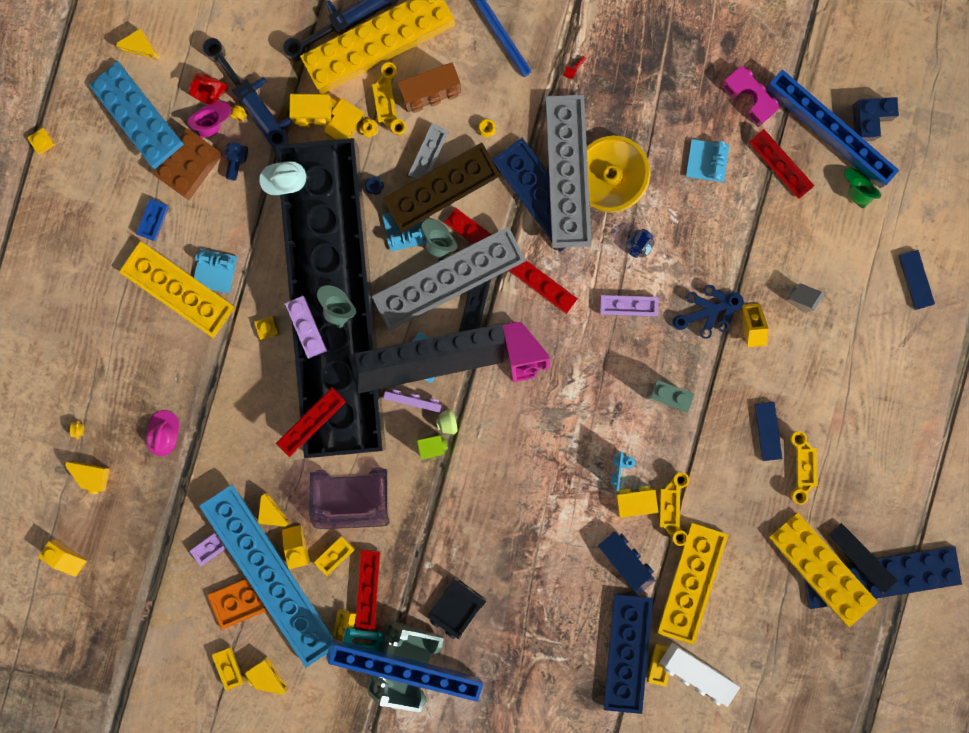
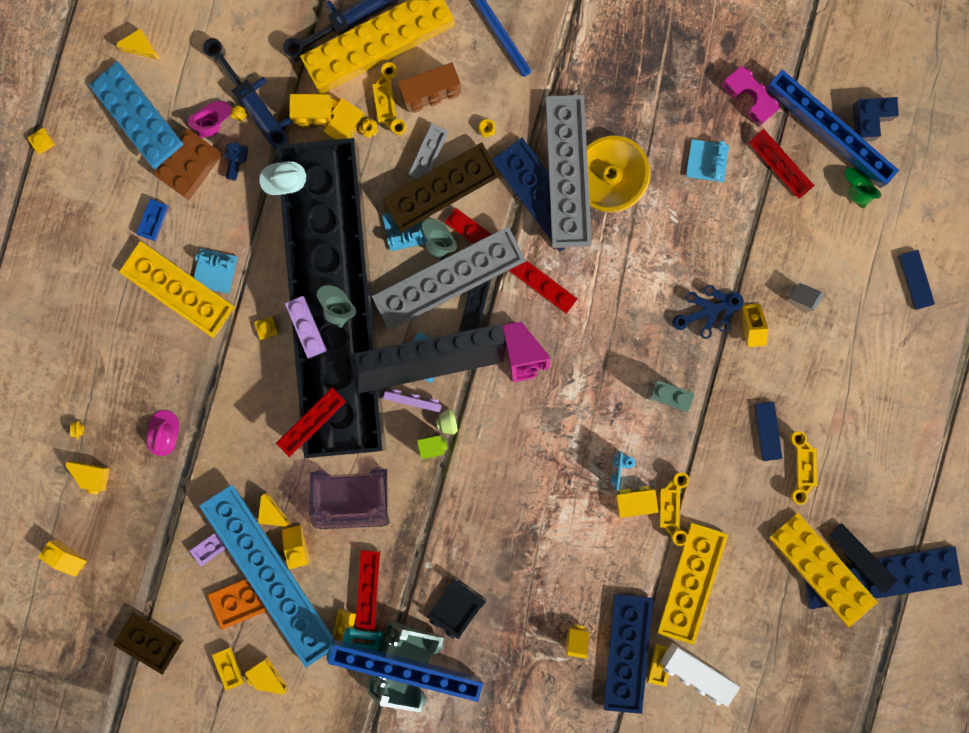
red hair [188,71,229,105] -> none
yellow plate [314,536,355,577] -> none
dark blue plate [365,176,384,195] -> none
red hand [564,56,586,79] -> none
dark blue wedge [598,531,656,595] -> none
lavender plate [600,295,659,317] -> none
clear blue head [626,229,655,258] -> none
none -> dark brown plate [113,611,184,675]
none -> yellow slope [565,623,589,659]

